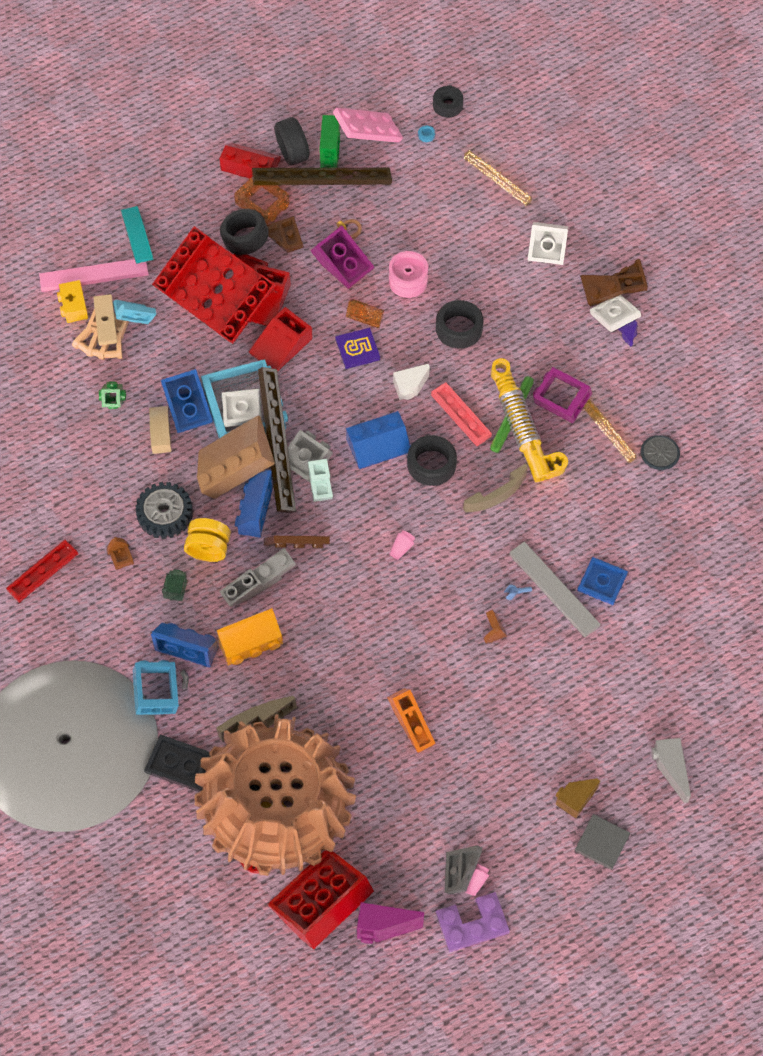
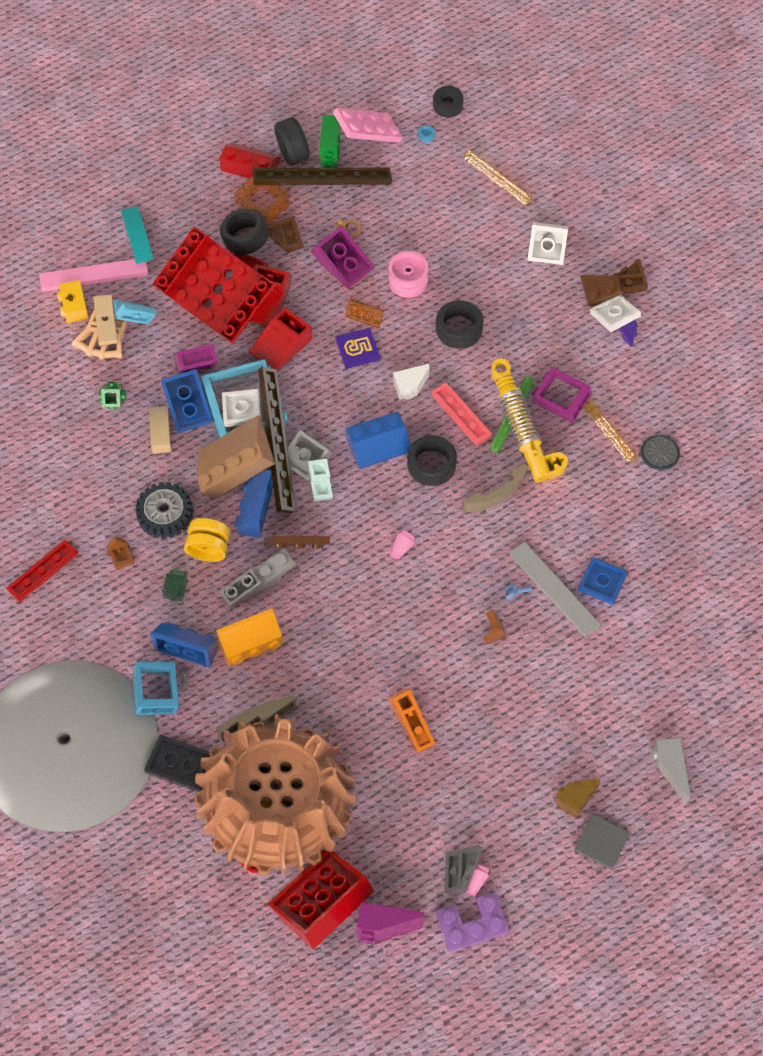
none -> magenta window [174,344,218,374]

